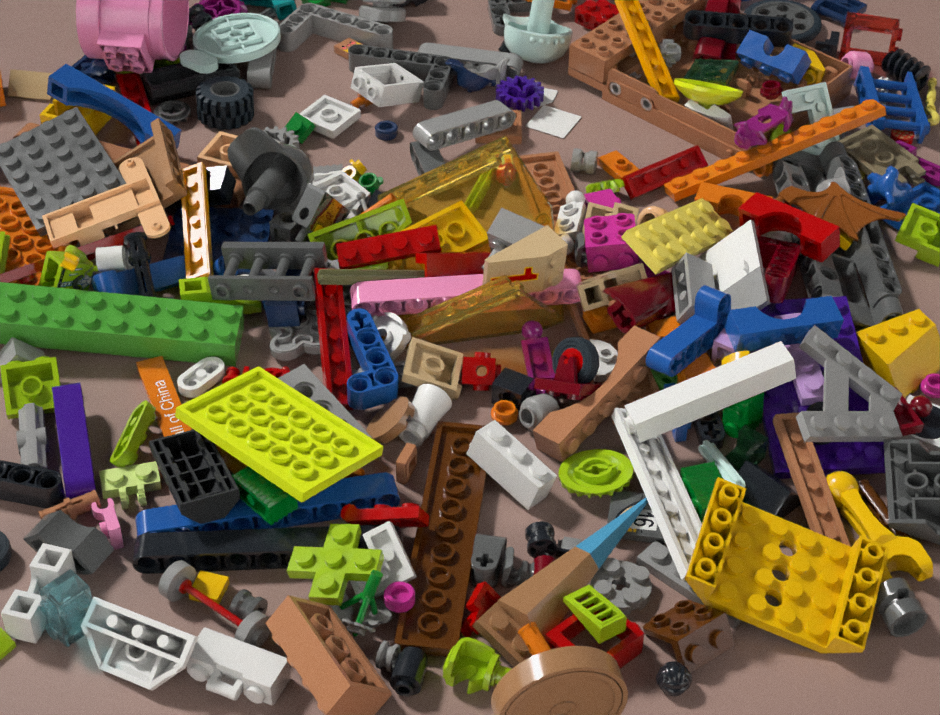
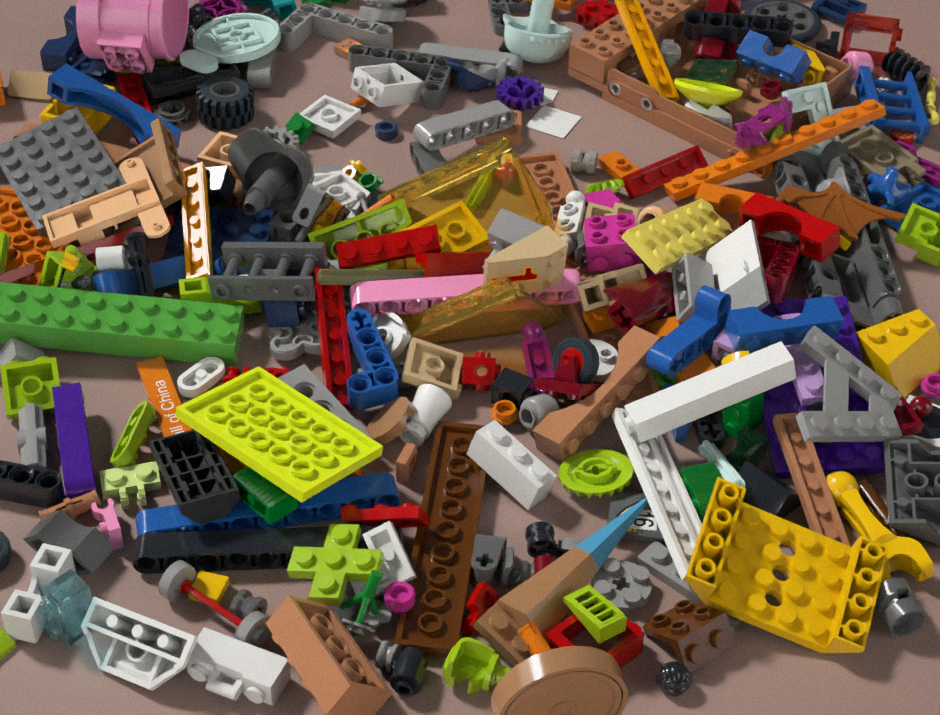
none -> dark blue arch [40,6,83,72]

